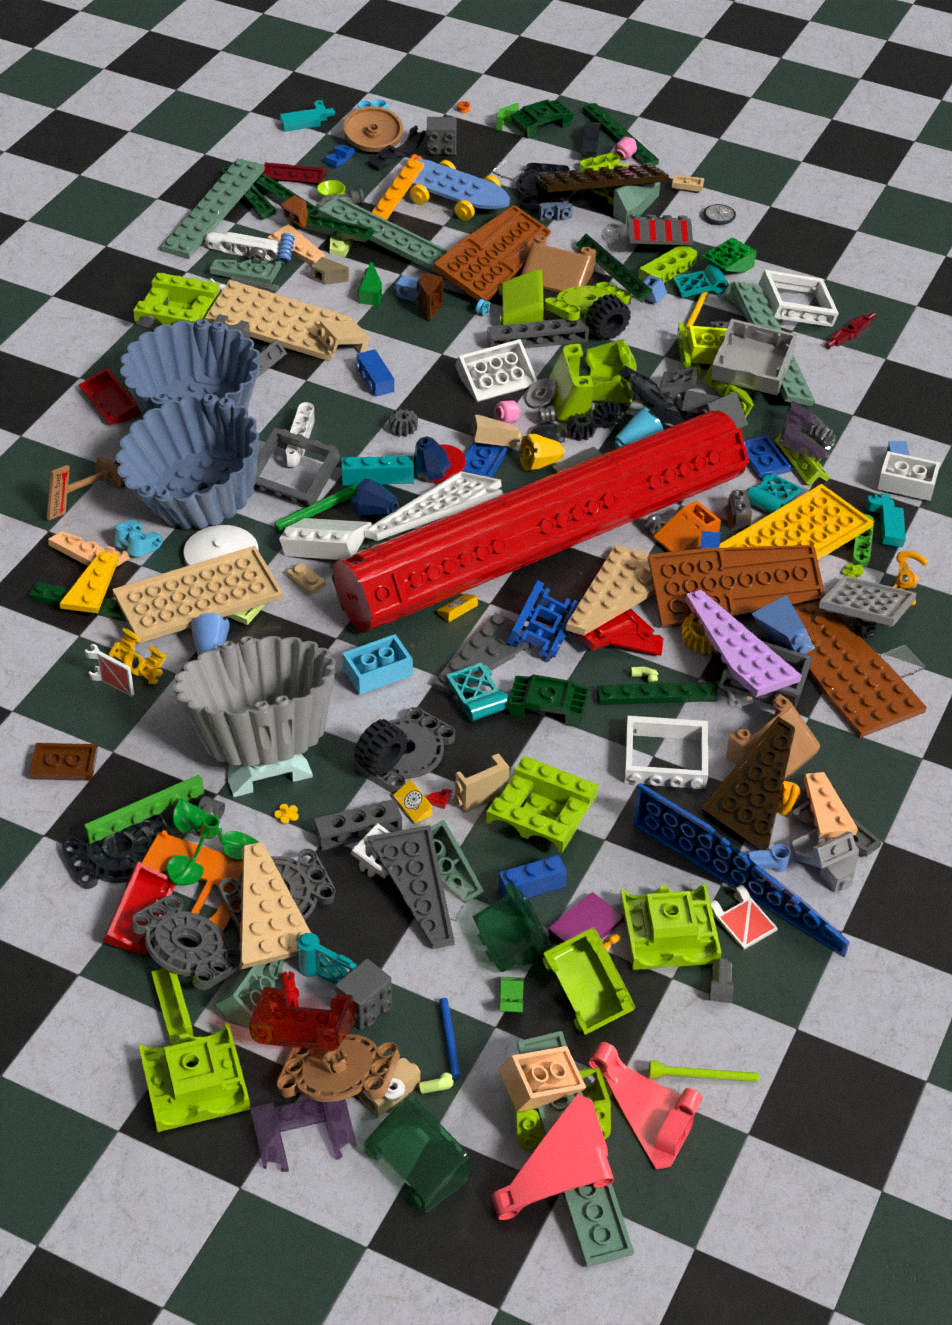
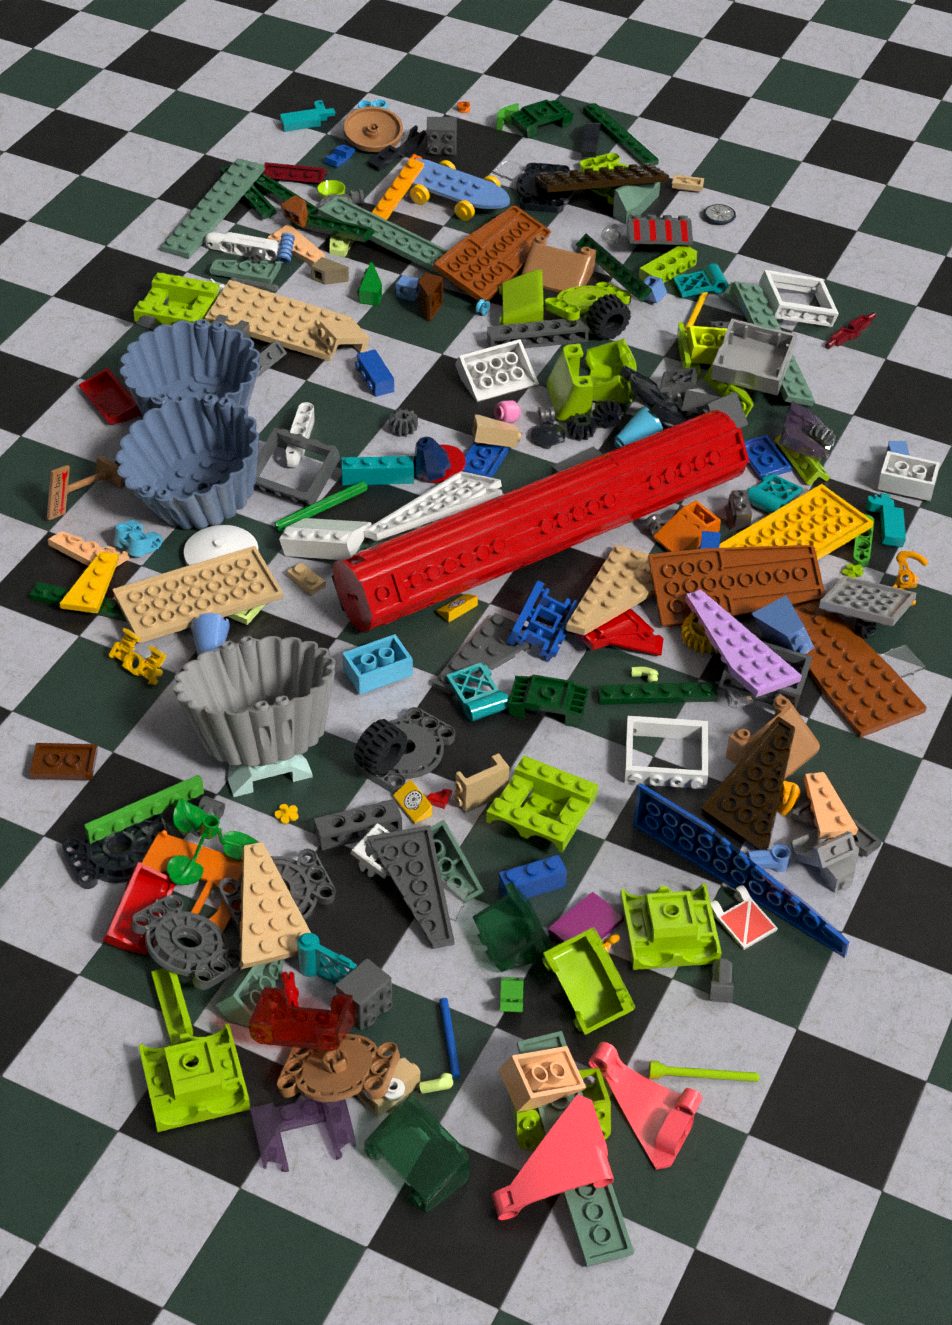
flag [85,644,134,697] -> none
dark blue cone [351,478,399,517] -> none
yellow cone [519,434,564,471] -> none
light grey dish [526,378,557,407] -> none
sand blue slope [539,202,573,221] -> none
bright pink head [615,137,637,159] -> none
green slope [701,237,757,273] -> none

